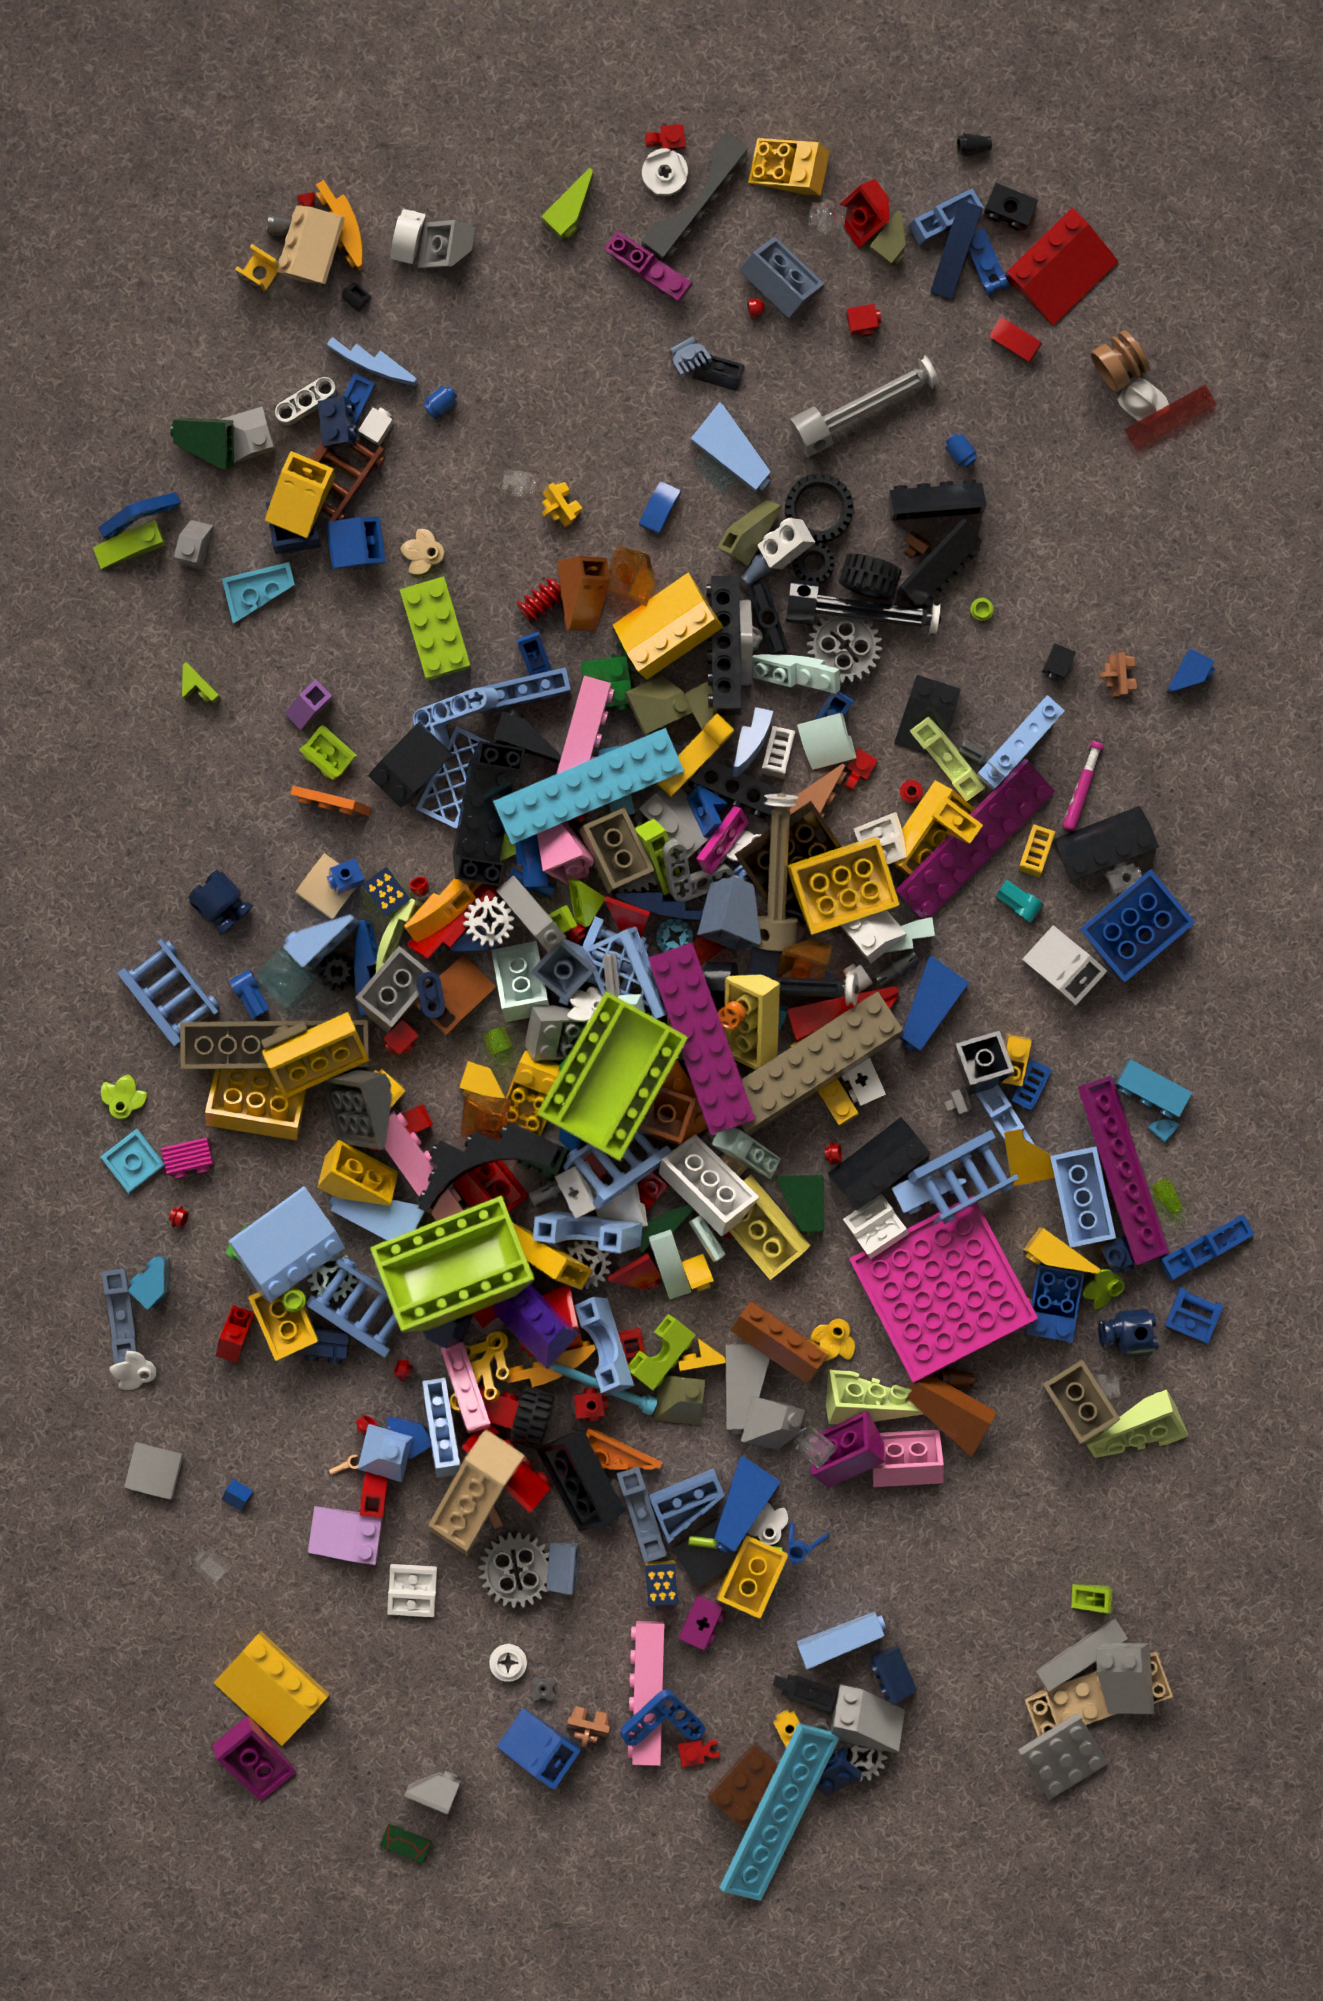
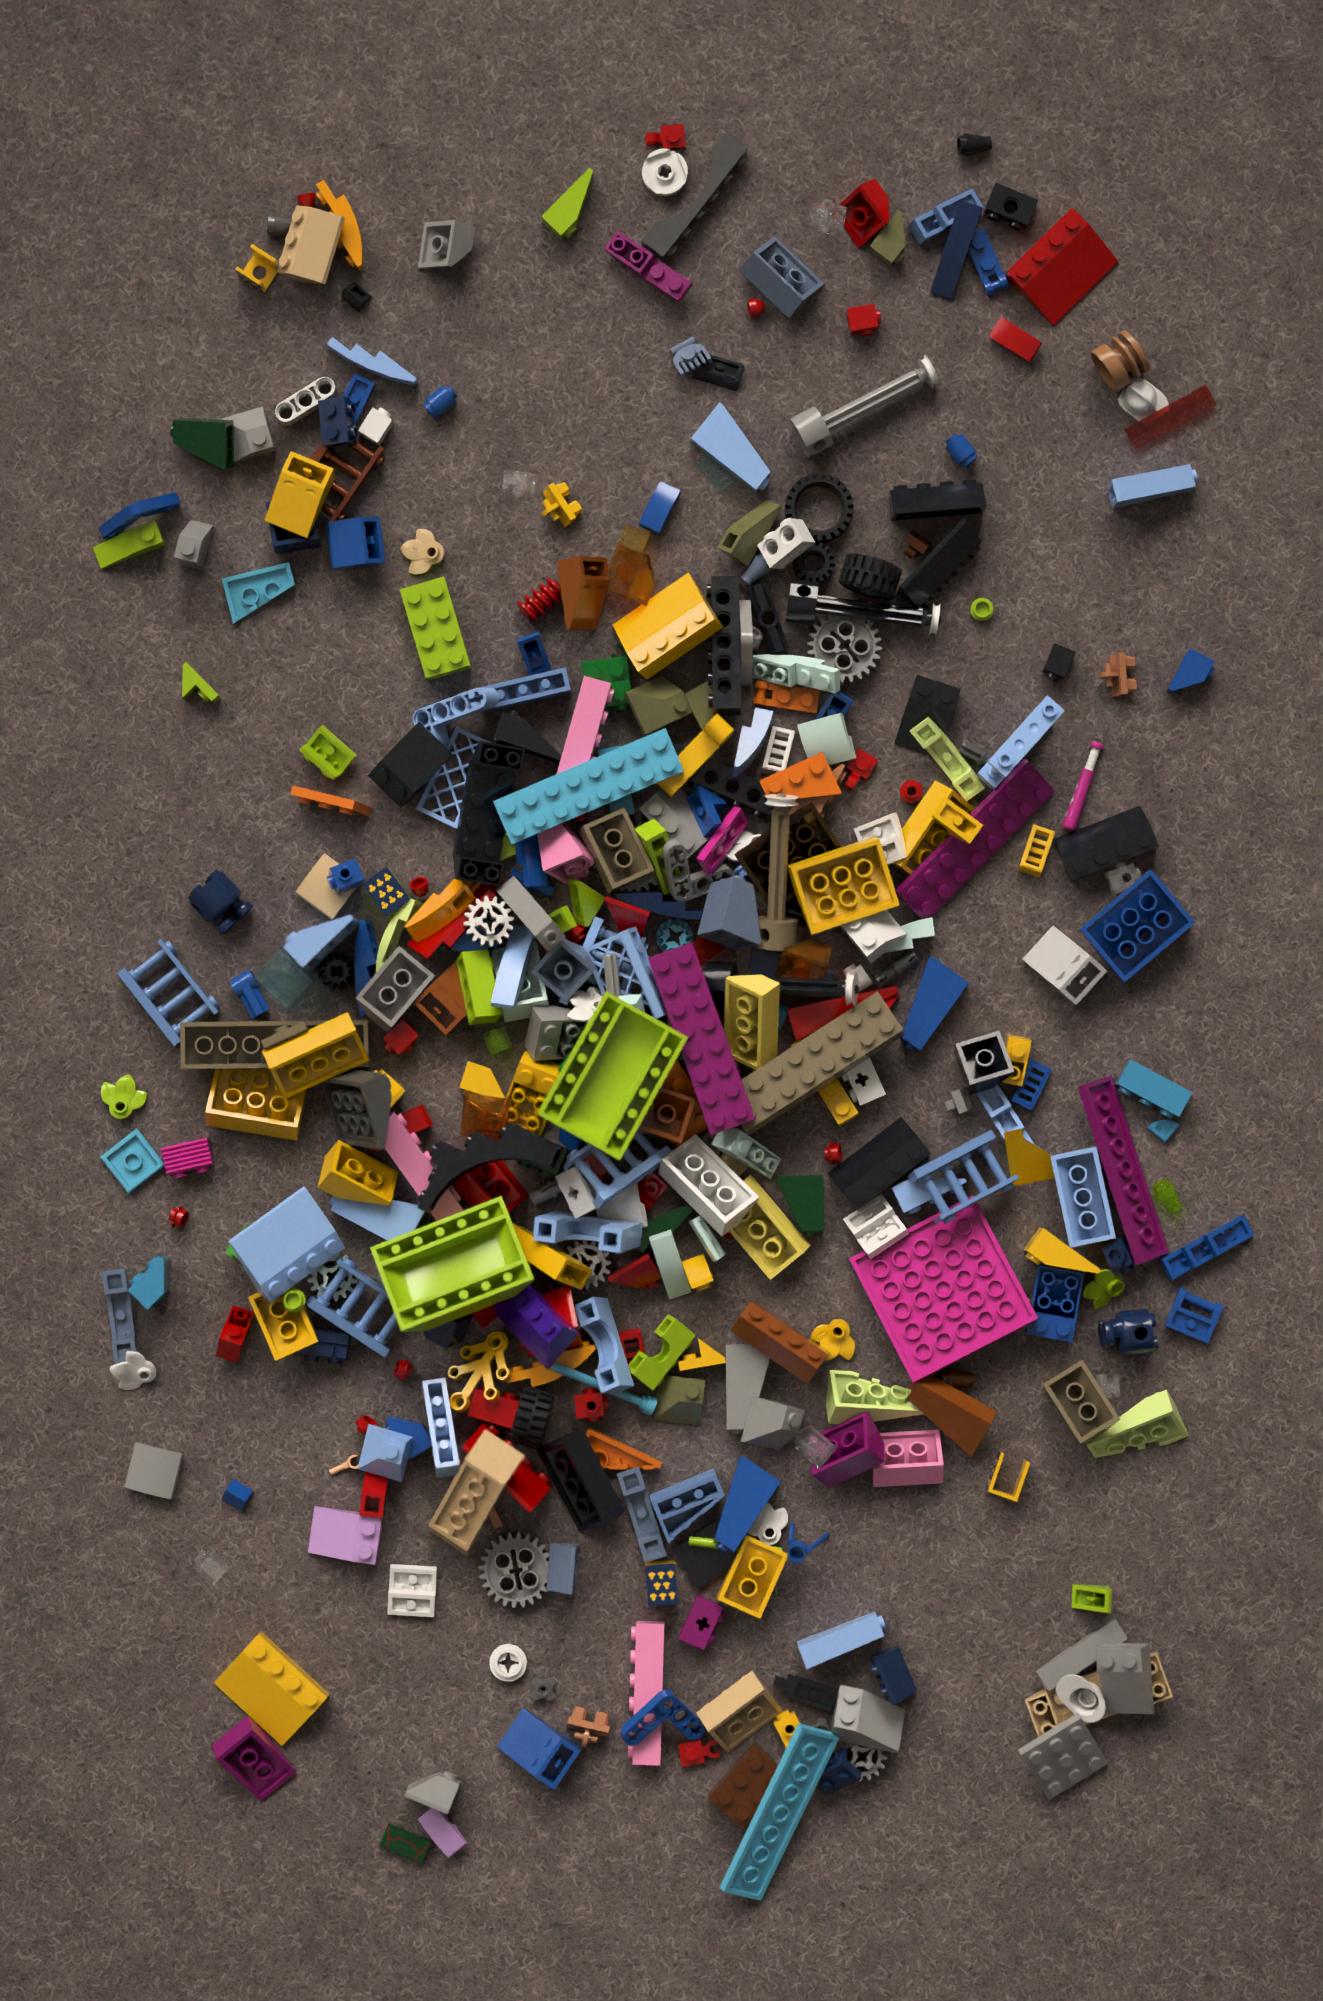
medium lavender slope [285,679,334,730] -> none
white brick [390,209,426,264] -> none
dark blue plate [416,972,445,1019] -> none
bright pink tile [441,1342,490,1433] -> none
orange wheel [718,1001,746,1029] -> none
yellow slope [748,138,830,196] -> none
teal piece [995,880,1044,924] -> none
none -> lavender slope [418,1808,467,1858]
none -> lime brick [455,950,503,1025]
none -> light blue slope [491,925,535,1009]
none -> clear yellow panel [616,525,651,556]
none -> tan slope [696,1671,783,1753]
none -> orange plate [752,681,820,714]
none -> orange wing [759,752,842,799]
none -> yellow piece [986,1451,1030,1502]
none -> white piece [1056,1674,1106,1722]
none -> light blue slope [1107,464,1198,509]

